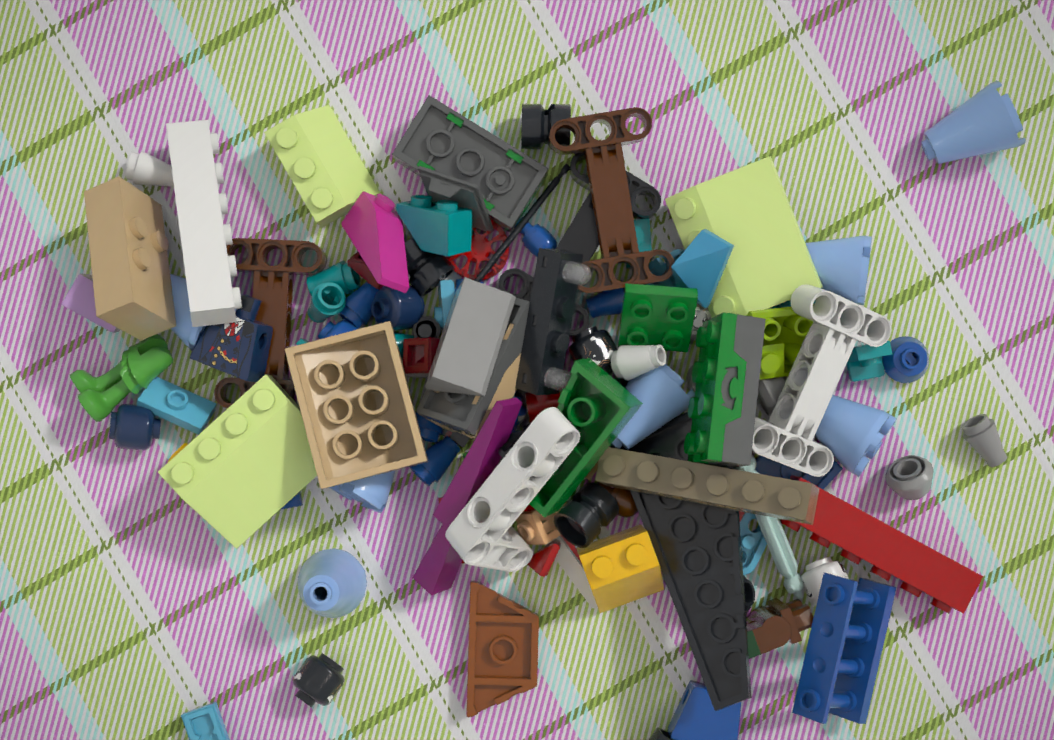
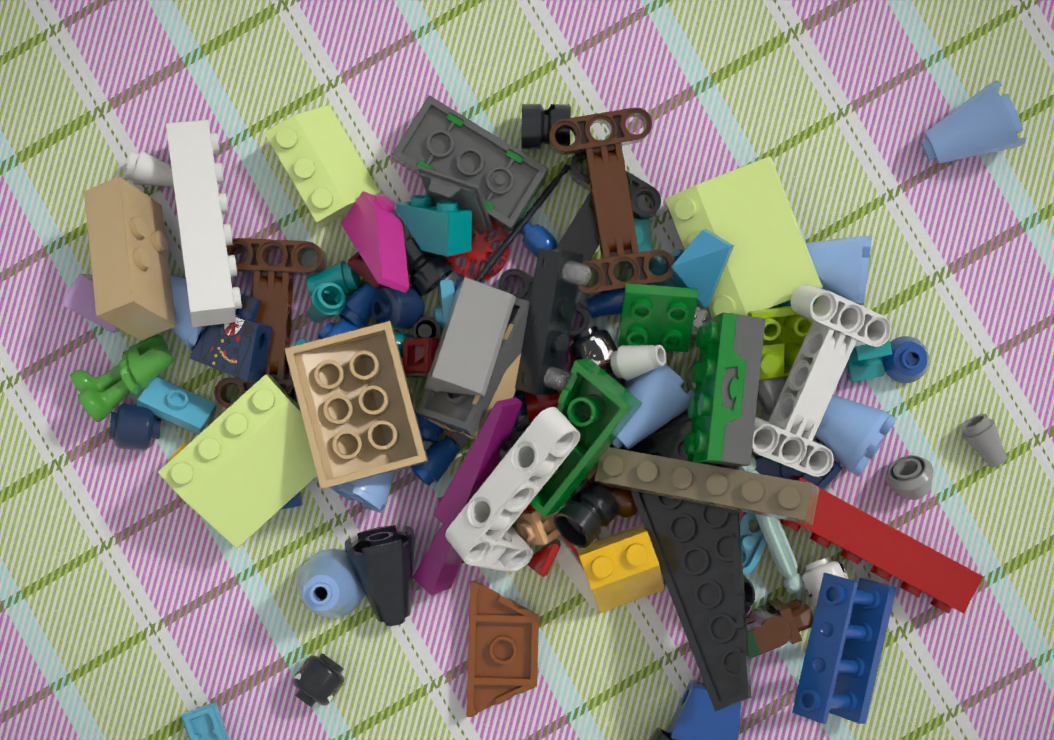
none -> black cone [345,525,415,626]

